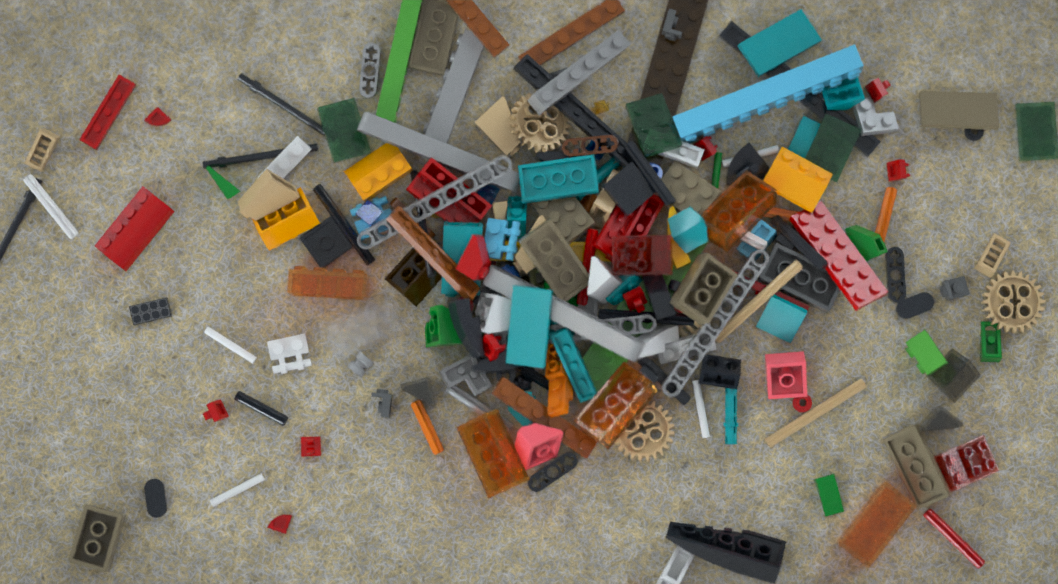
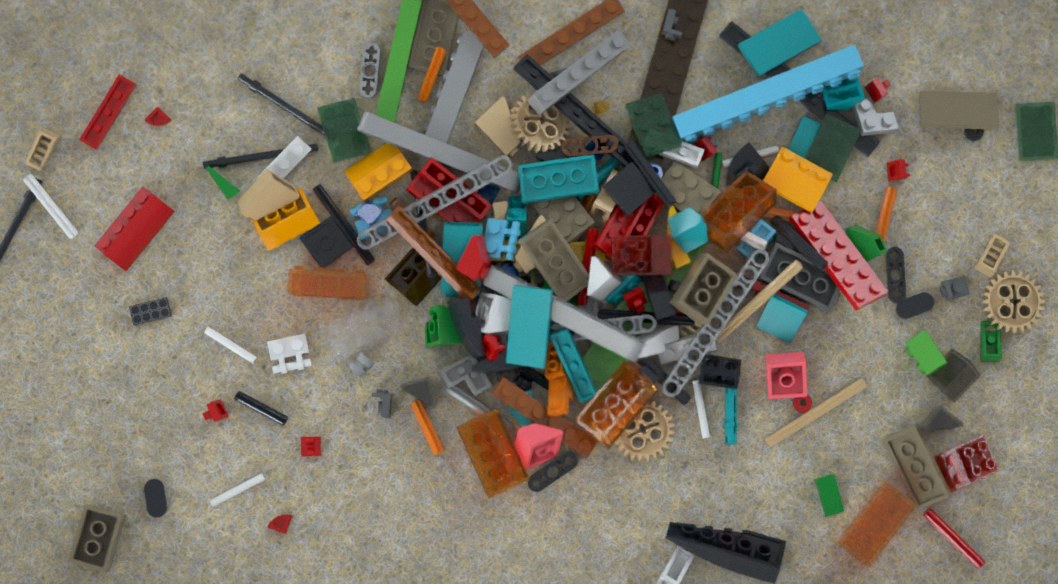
none -> orange axle [418,47,446,102]

